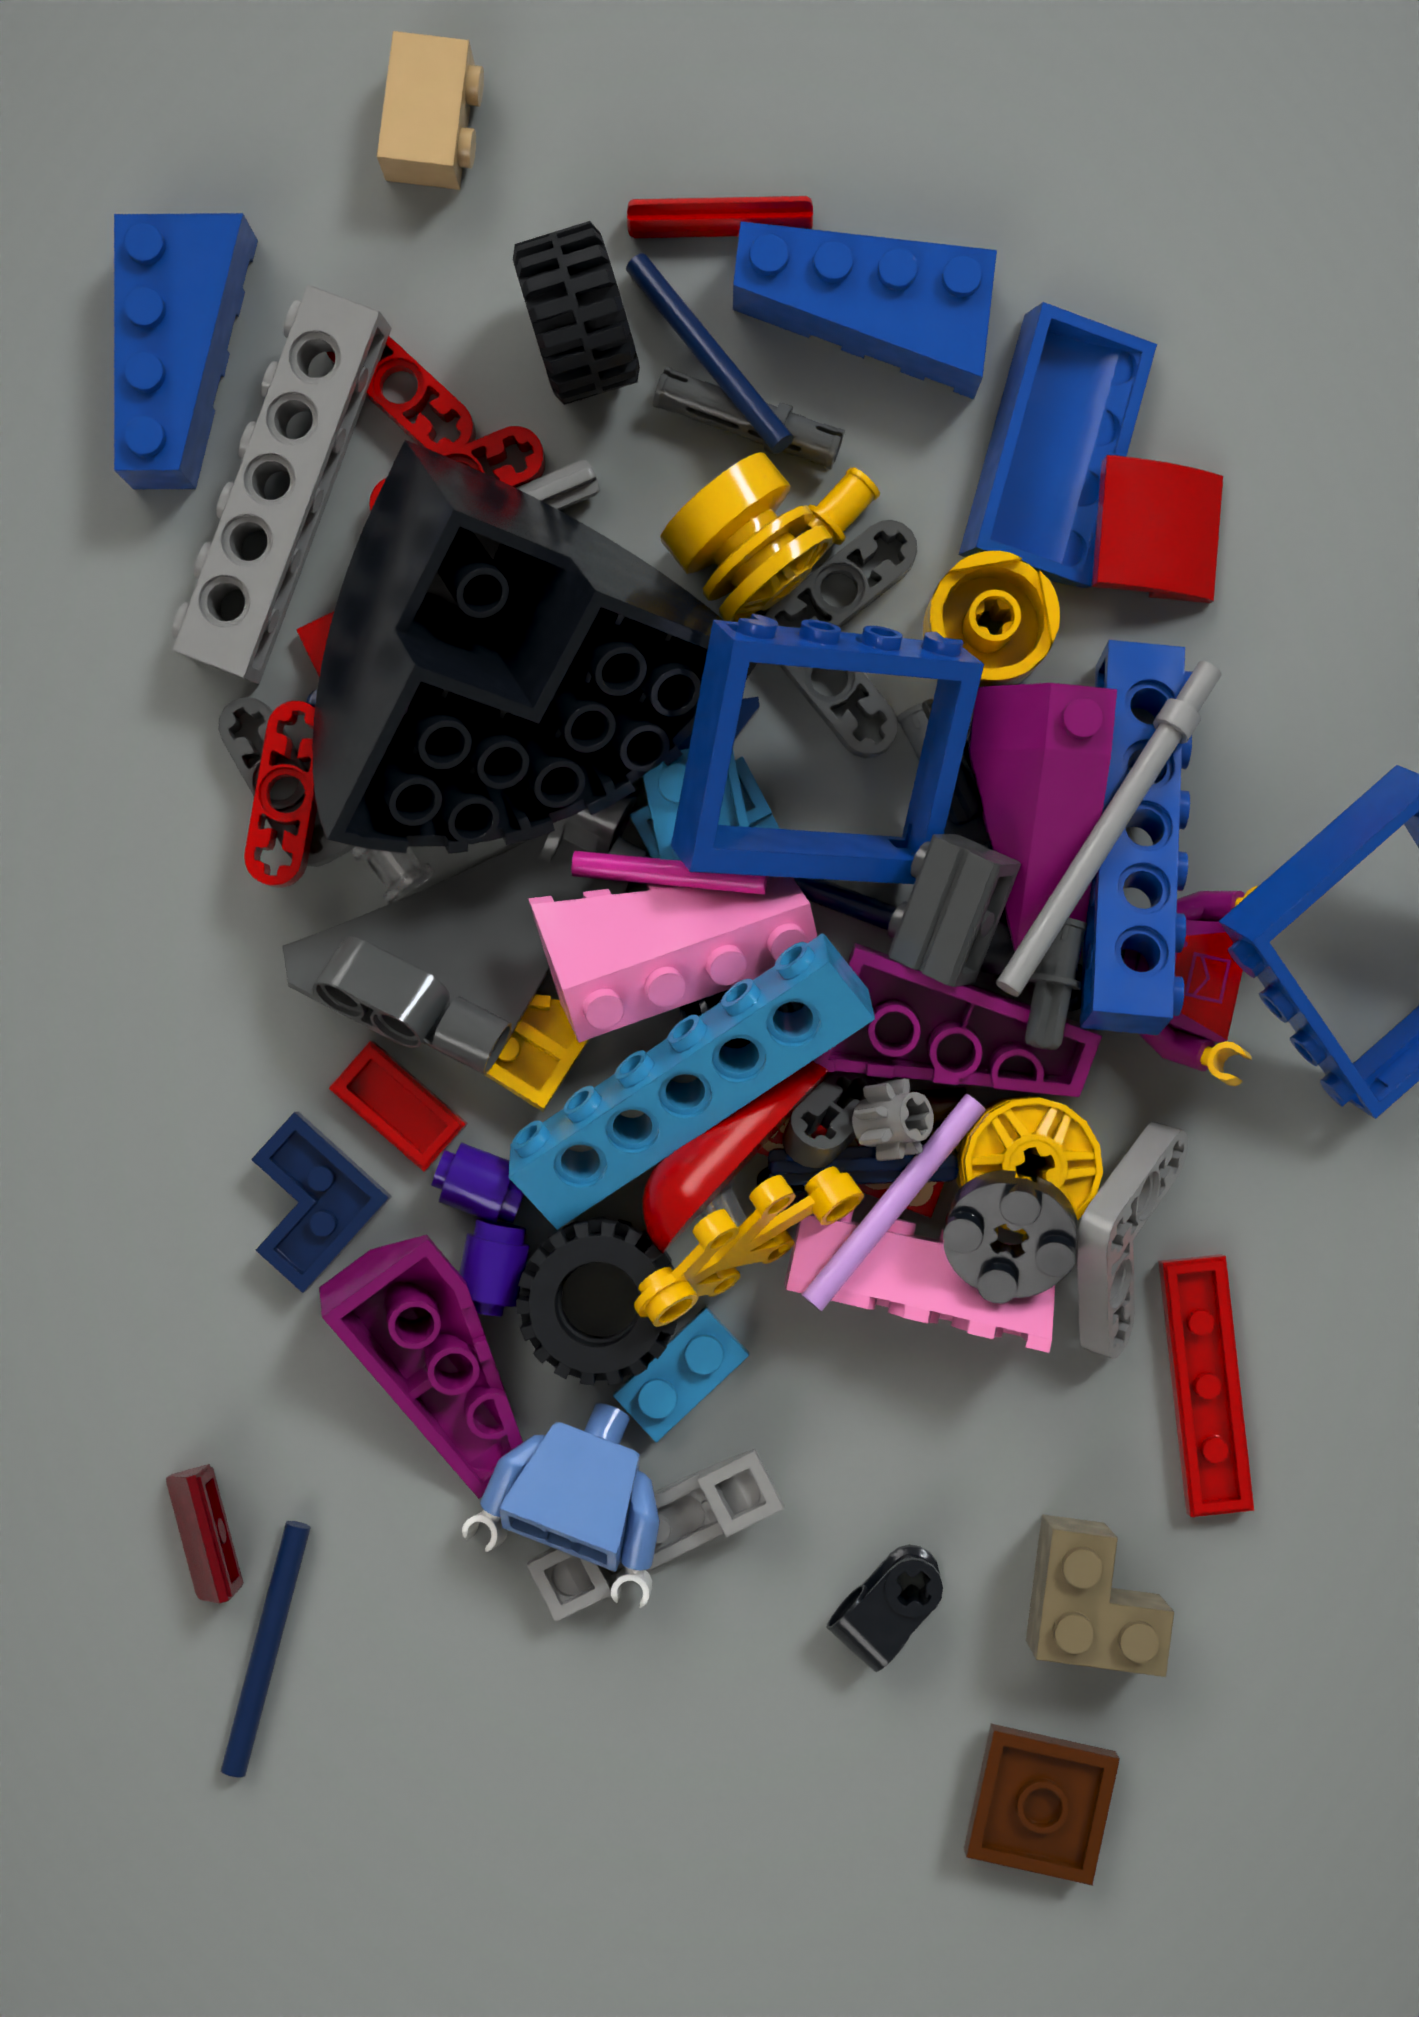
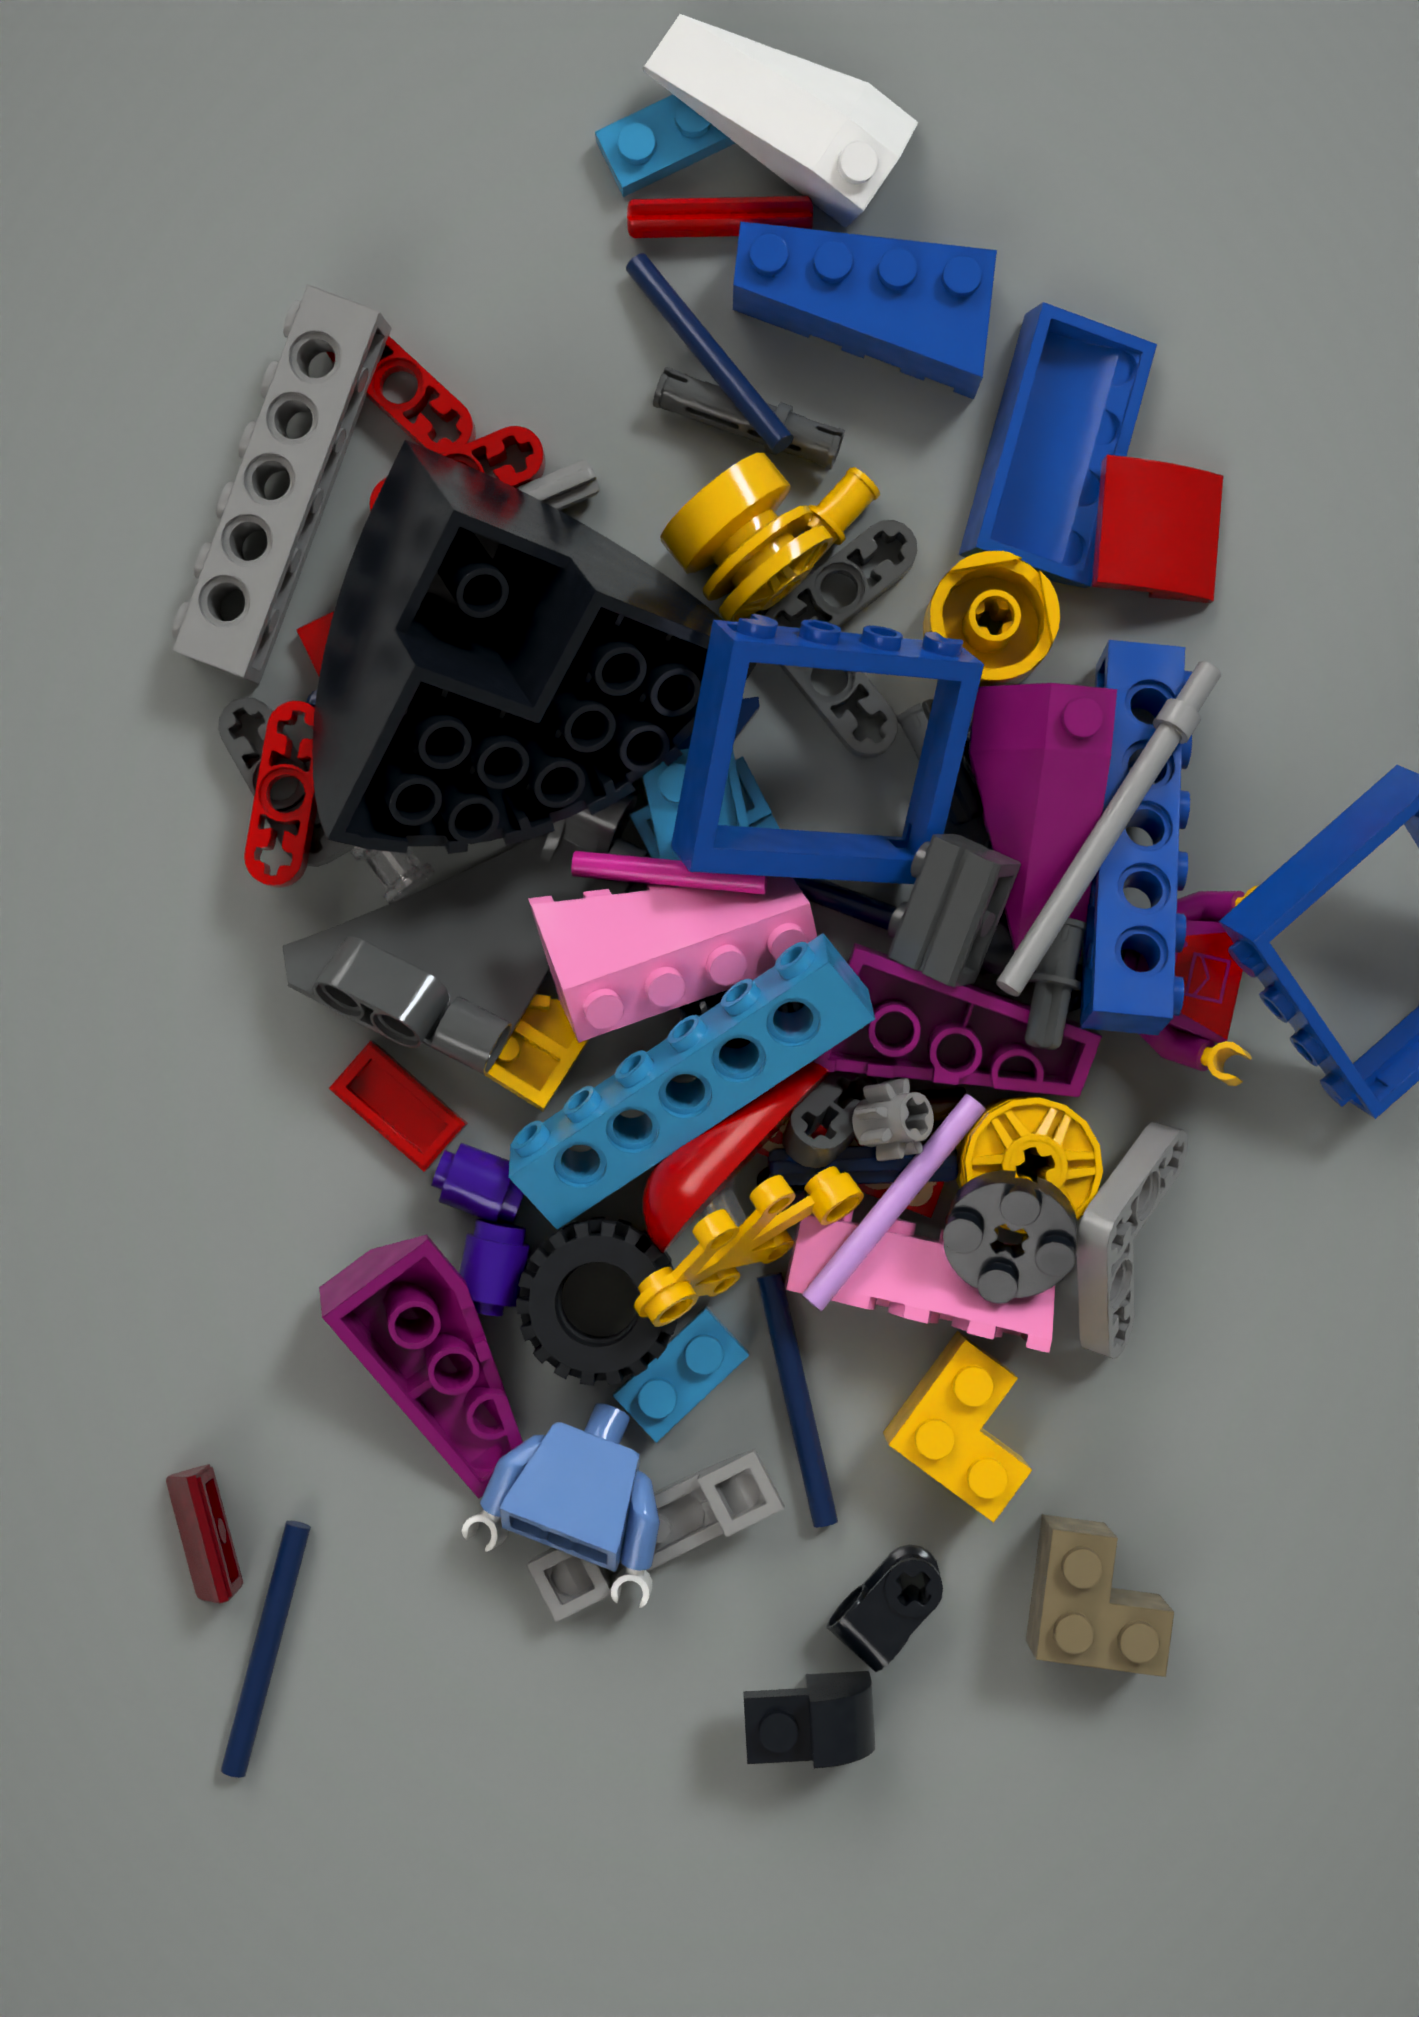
blue wedge [114,213,258,490] -> none
dark blue plate [251,1111,392,1293] -> none
tan brick [377,31,484,190] -> none
black tyre [513,221,640,405] -> none
reddish brown plate [964,1723,1120,1886] -> none
red tile [1158,1254,1254,1517] -> none
none -> dark azure plate [595,94,735,197]
none -> white wedge [642,14,918,228]
none -> black brick [743,1671,875,1769]
none -> dark blue bar [757,1272,838,1528]
none -> yellow brick [883,1331,1032,1523]

